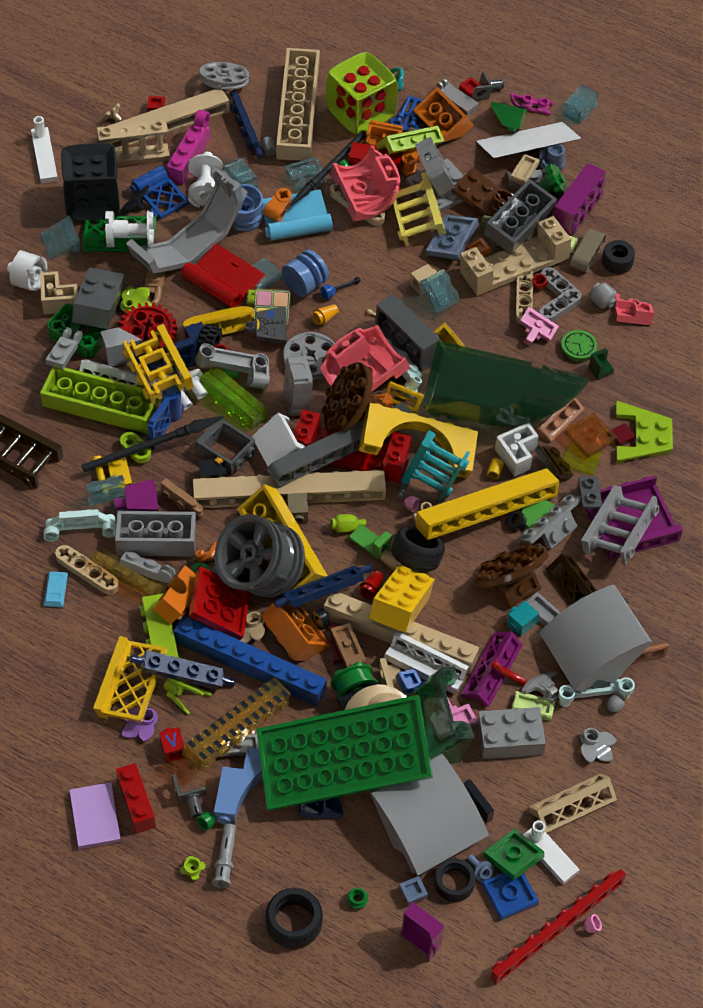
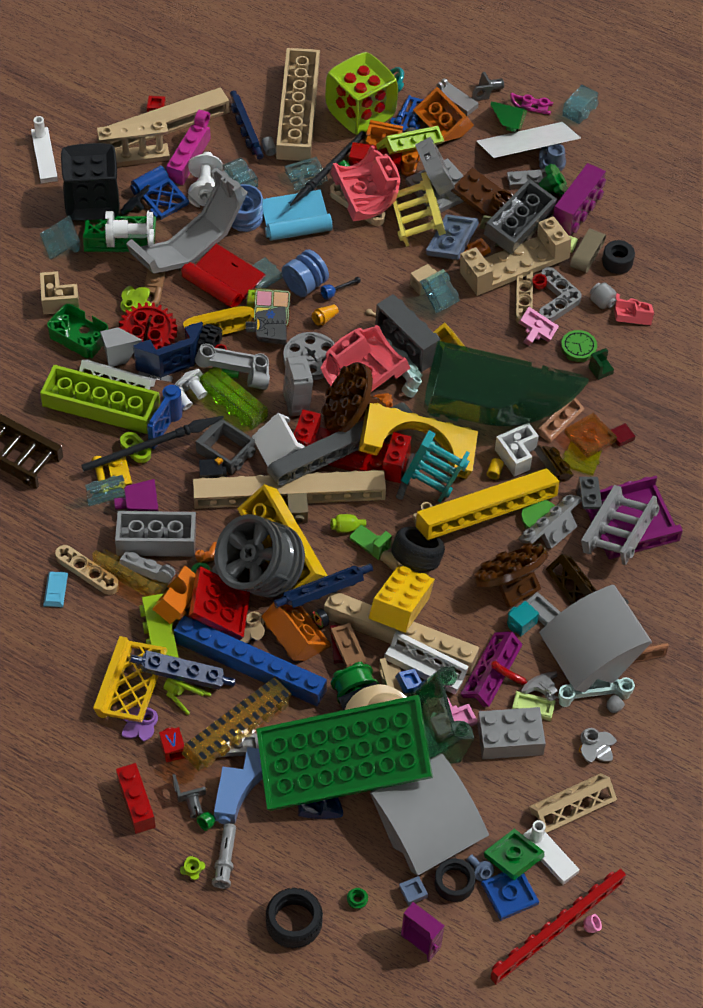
white brick [7,250,47,291] -> none
light aqua plate [44,509,117,542] -> none
light grey hinge [46,327,83,369] -> none
lavender tile [70,782,121,849] -> none
dark grey brick [72,267,125,329] -> none
tan plant [103,103,121,122] -> none
yellow fence [121,324,194,405] -> none
medium nougat hinge [161,478,203,518] -> none
light grey wedge [199,62,249,89] -> none
orange piece [263,188,292,222] -> none
red cone [359,571,384,599] -> none
yellow tile [386,382,424,413] -> none
bright pink hinge [404,496,420,512] -> none
red plate [459,77,482,97] -> none
black tile [464,779,494,824] -> none
black tile [506,510,527,531] -> none
tan tile [510,154,540,185] -> none
lime wing [615,401,673,464] -> none

